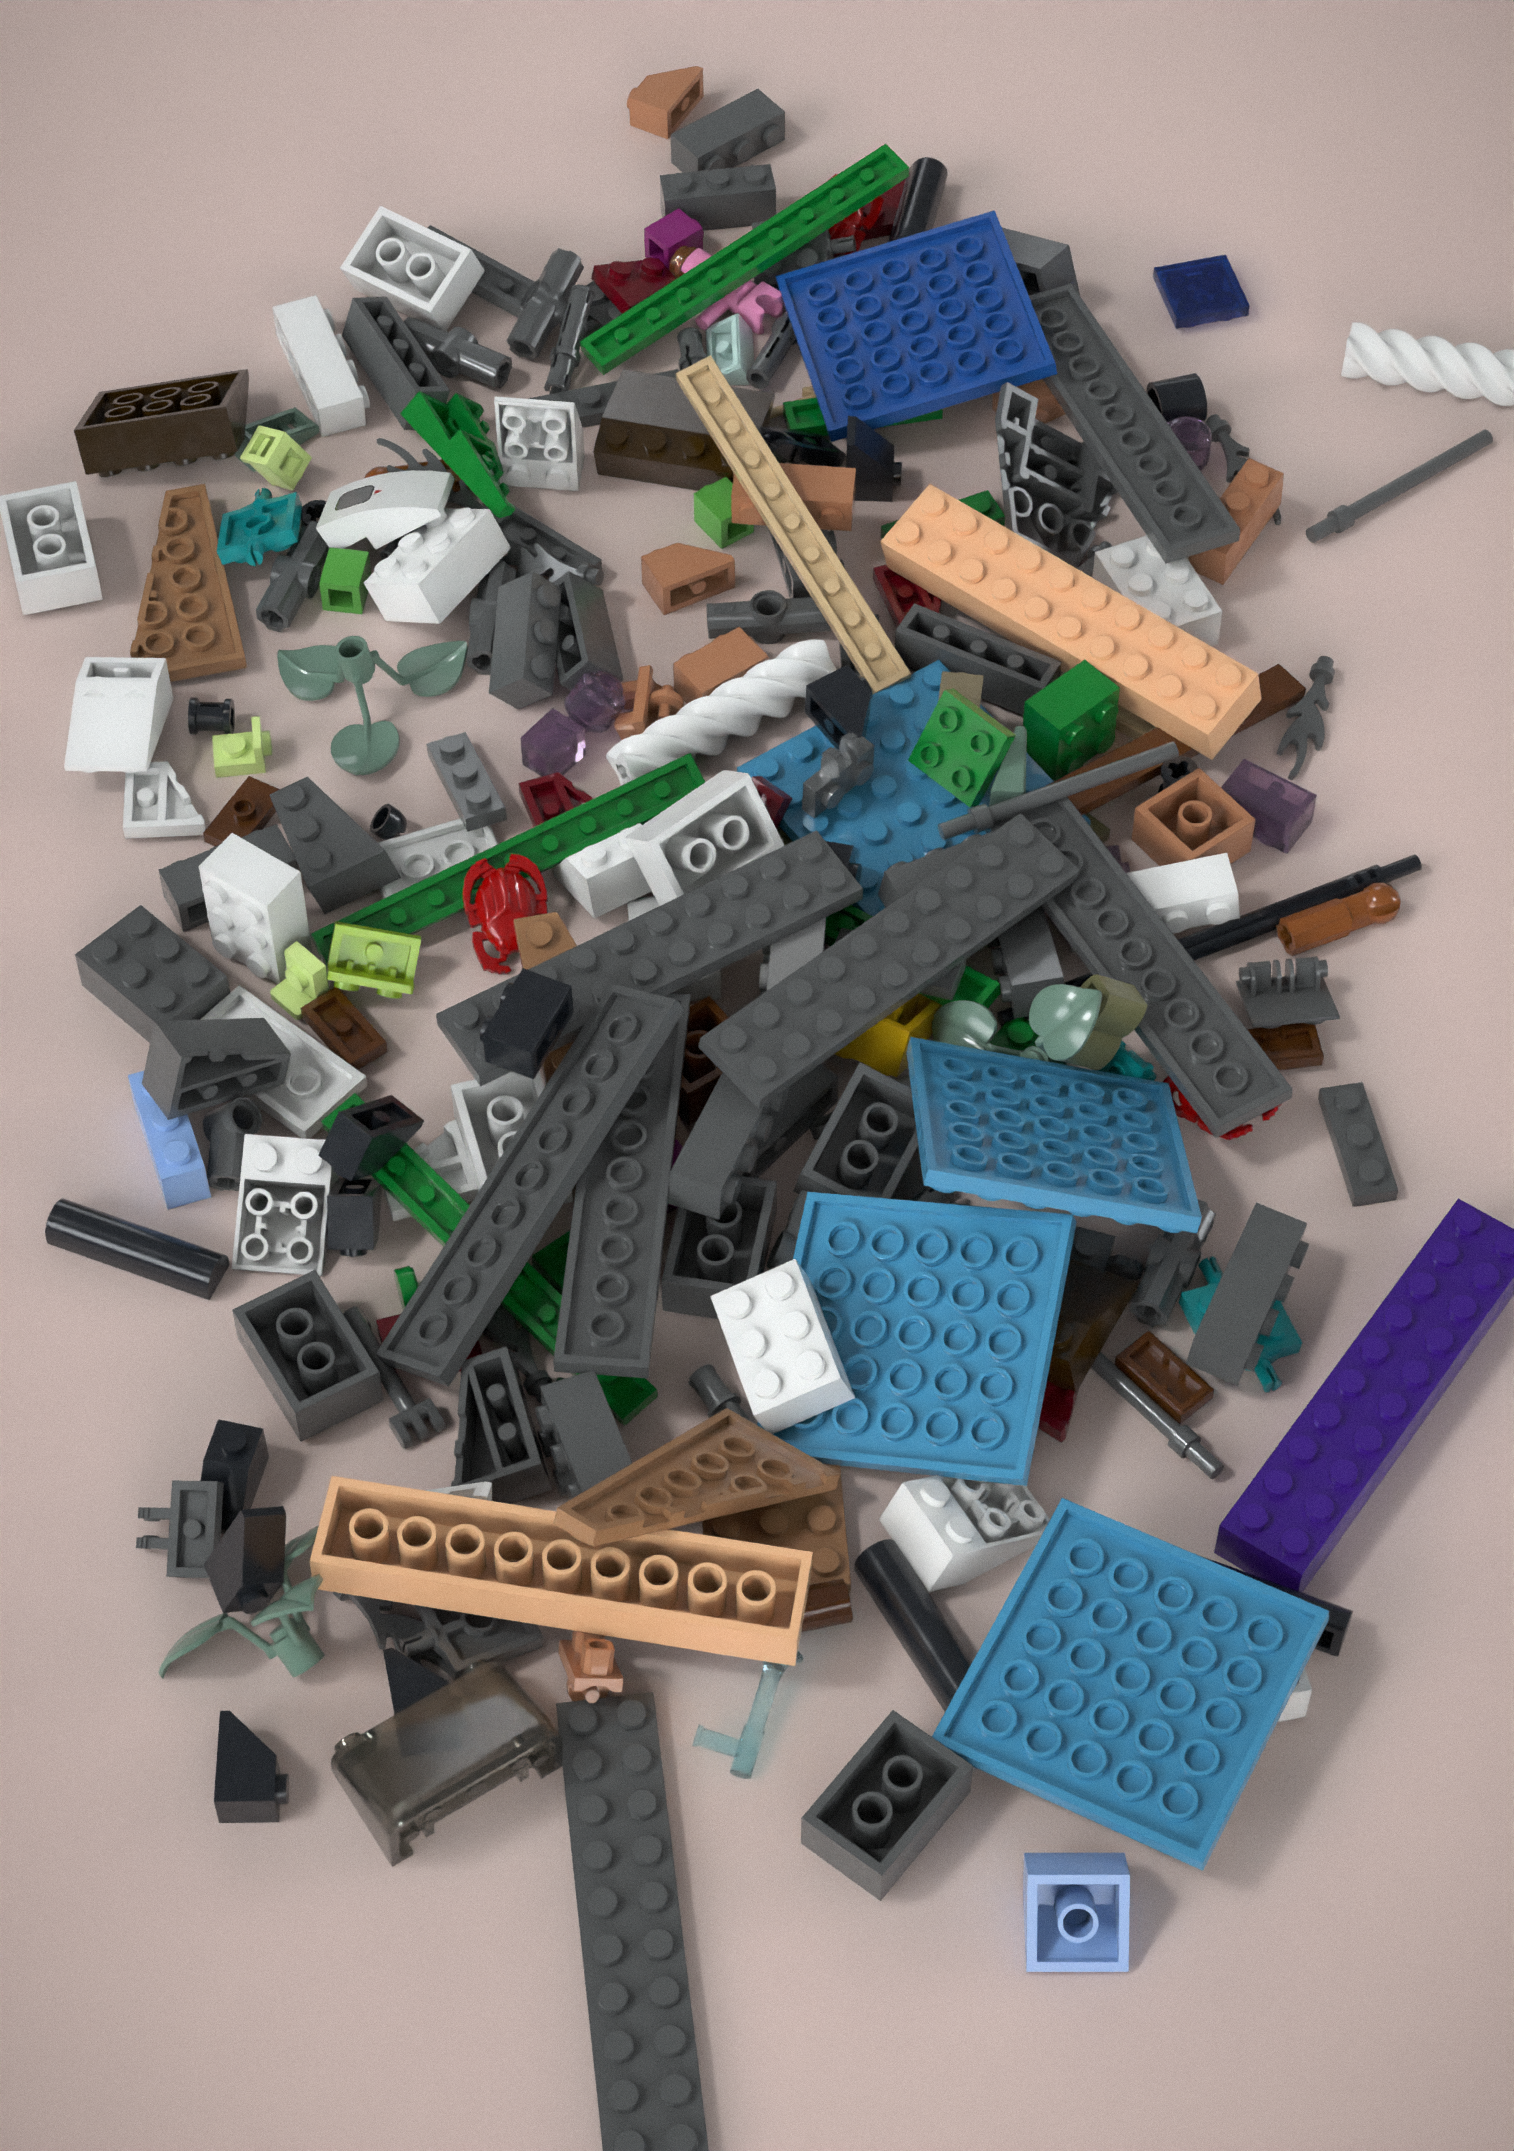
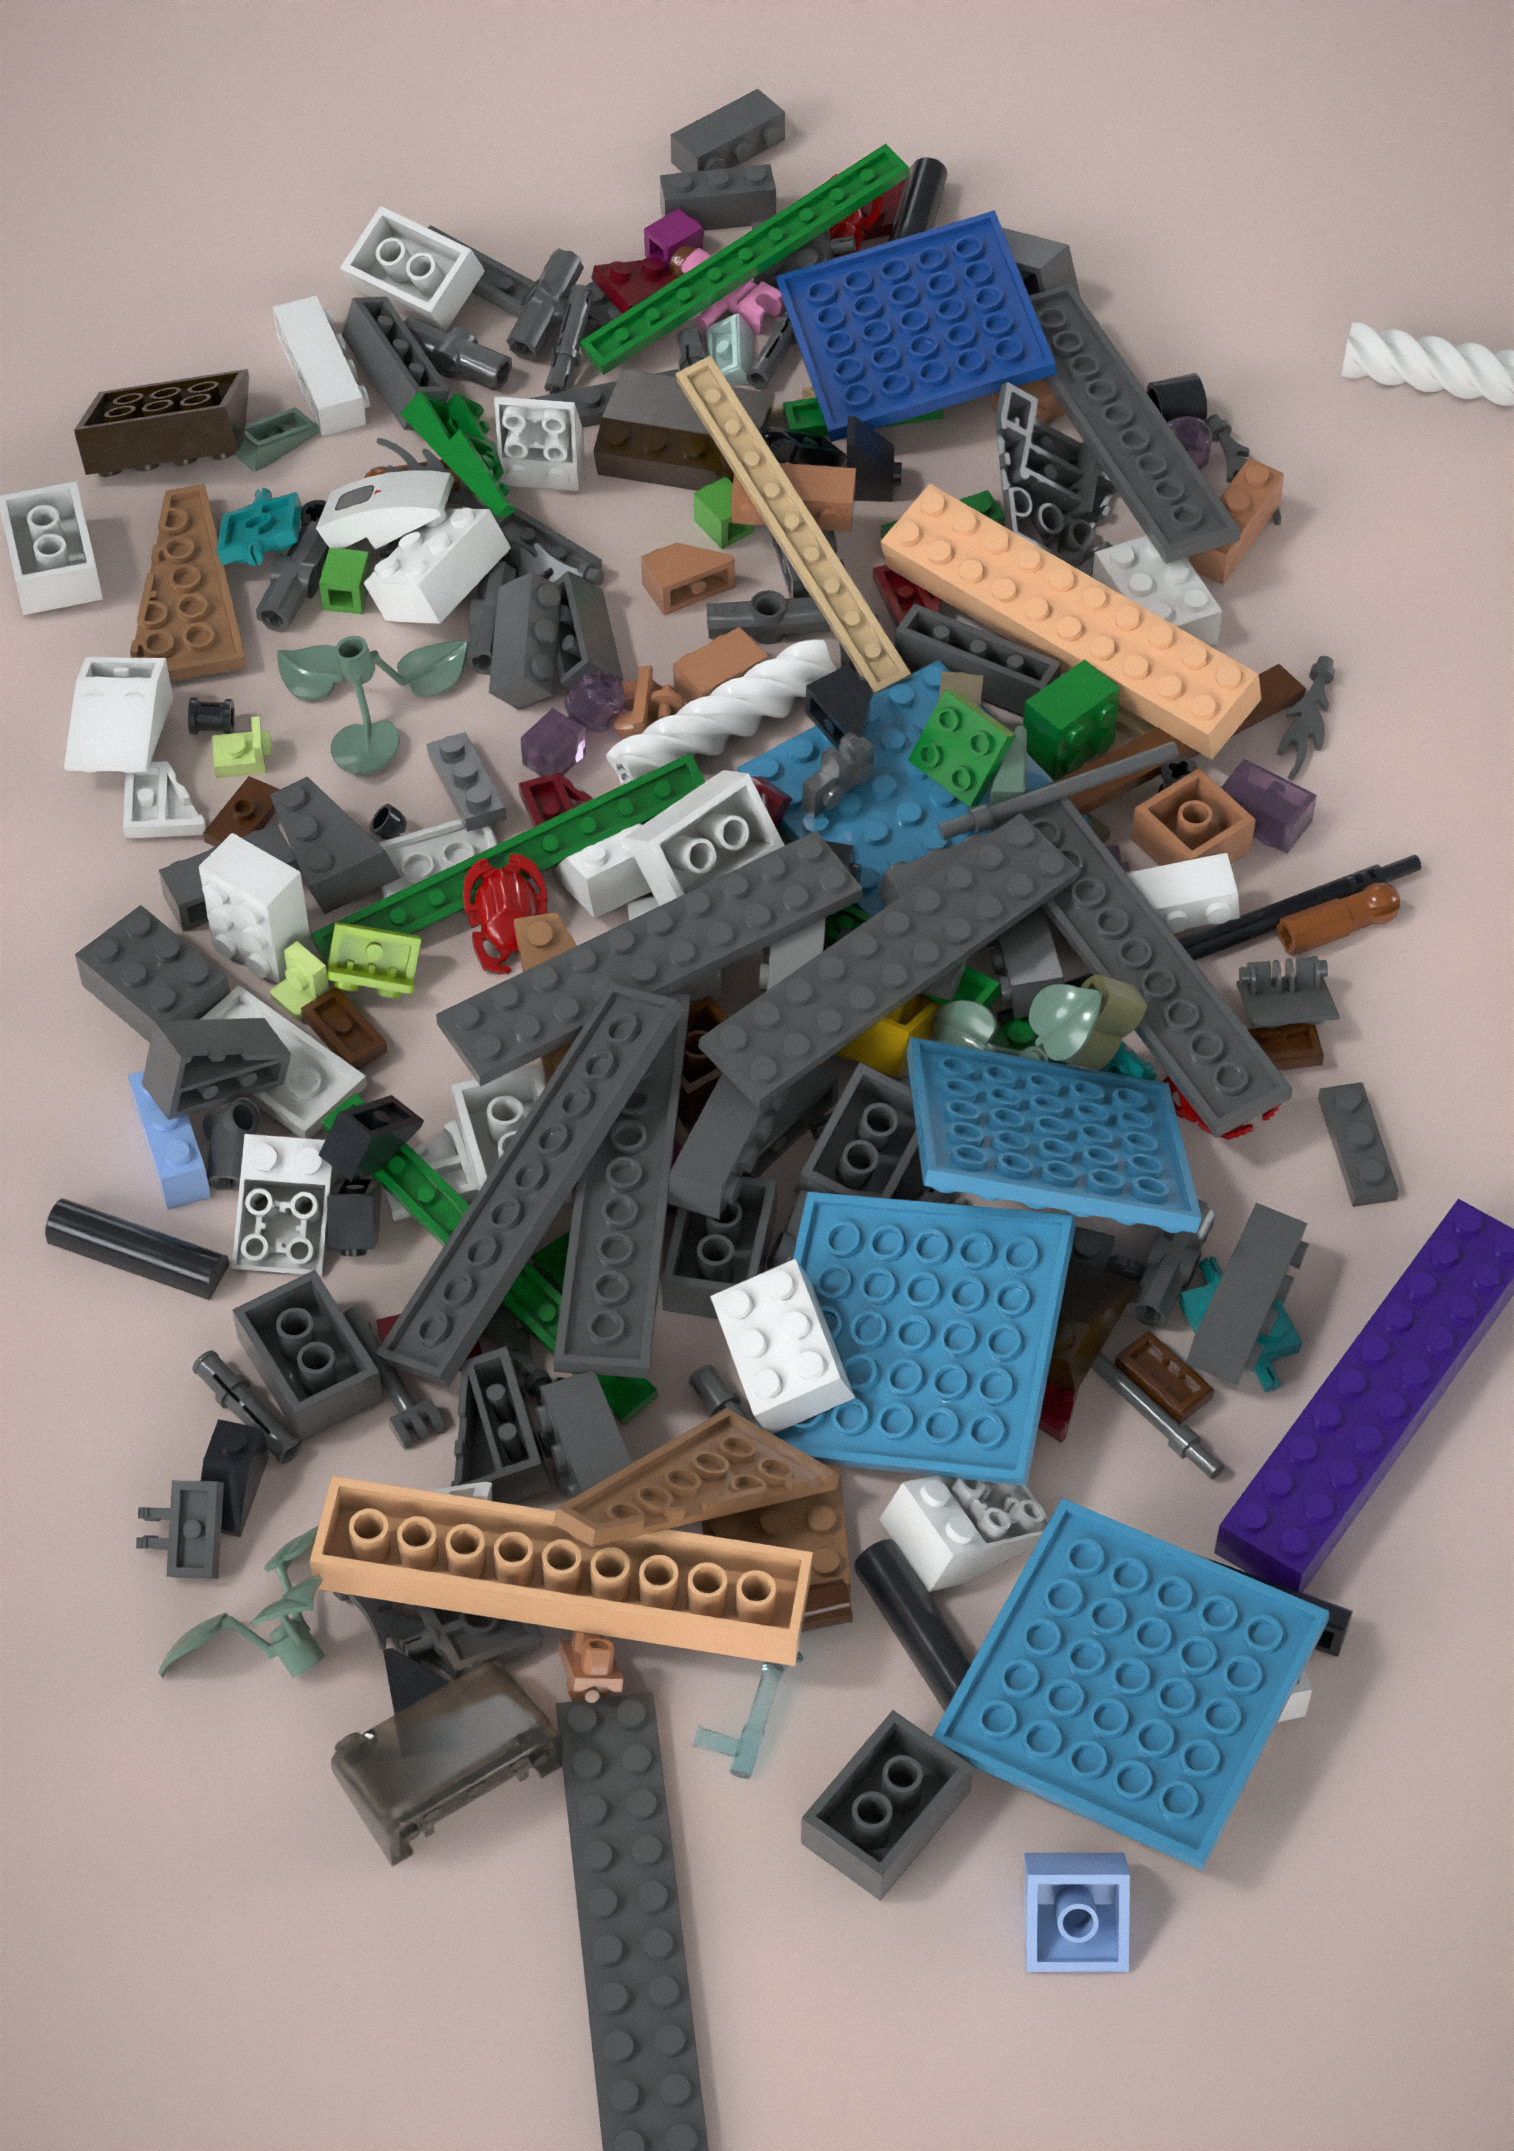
black slope [204,1506,286,1614] -> none
black slope [214,1711,289,1823] -> none
yellowish green brick [240,425,312,490] -> none
green tile [394,1266,419,1310] -> none
black brick [480,968,574,1079] -> none
nougat slope [627,66,704,139] -> none
clear blue tile [1153,254,1250,329] -> none
dark grey bar [1306,429,1493,543] -> none
none -> dark grey pin [192,1350,302,1464]

